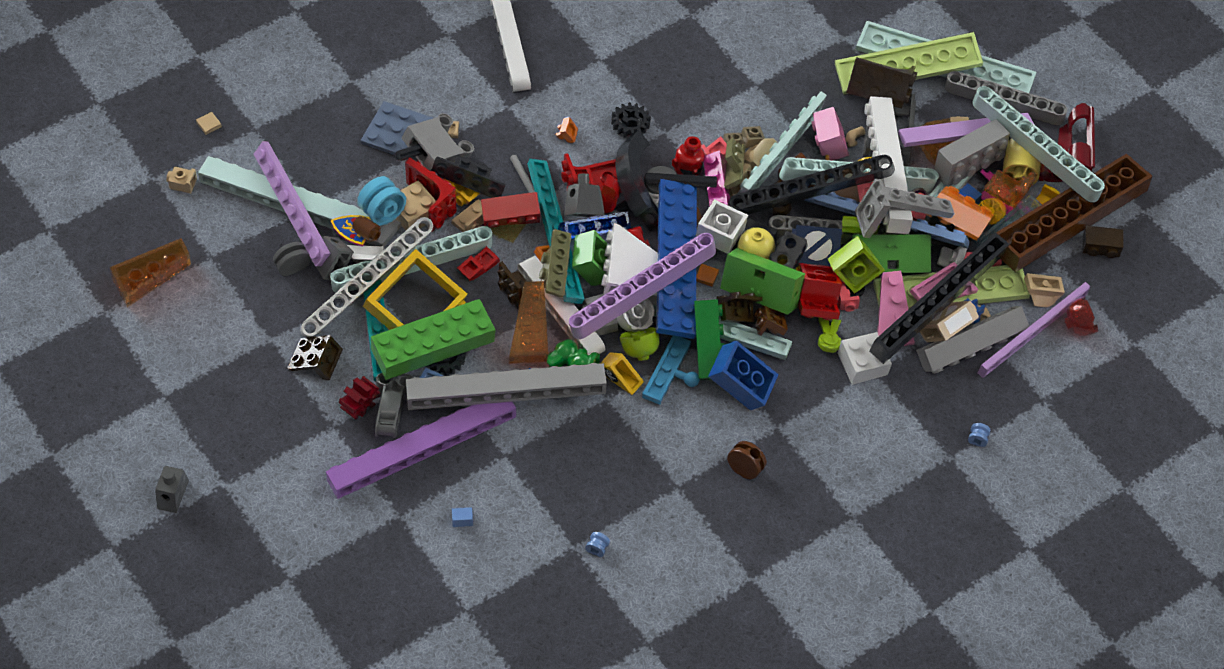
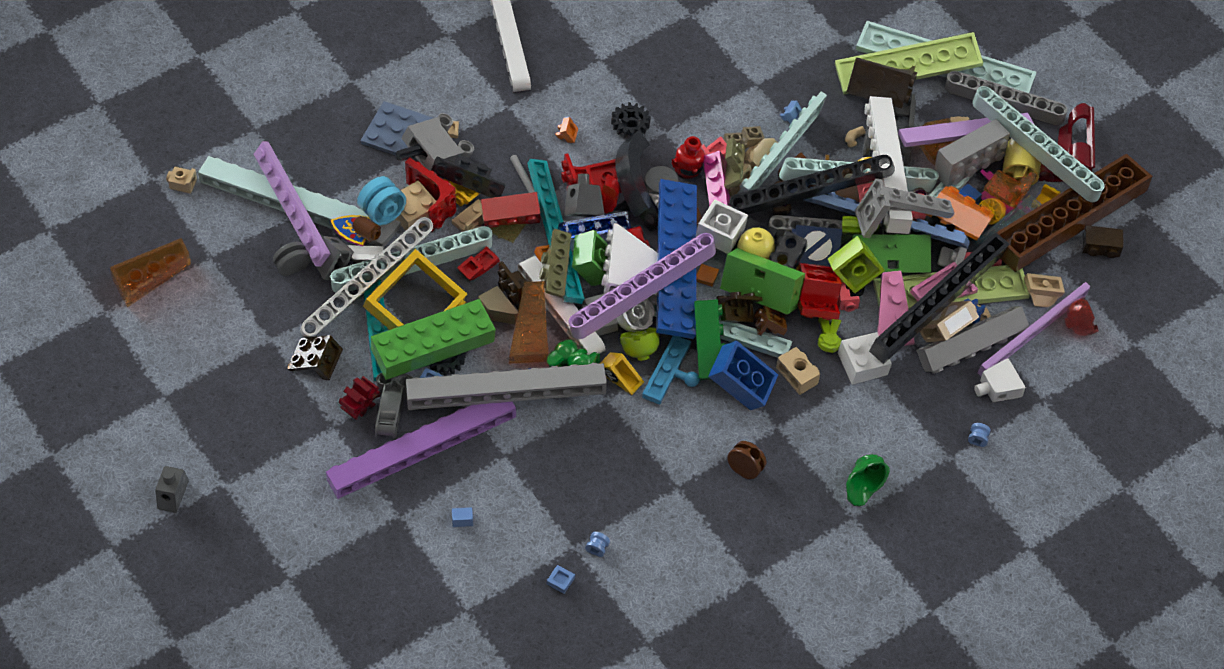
tan tile [196,112,222,135] -> none
black axle [644,173,718,188] -> none
bright pink brick [811,107,849,161] -> none
none -> dark tan slope [478,286,519,325]
none -> medium blue plate [547,565,575,594]
none -> tan brick [776,347,820,395]
none -> medium blue tile [780,101,802,124]
none -> green hair [846,454,890,506]
none -> white torso [974,358,1026,402]

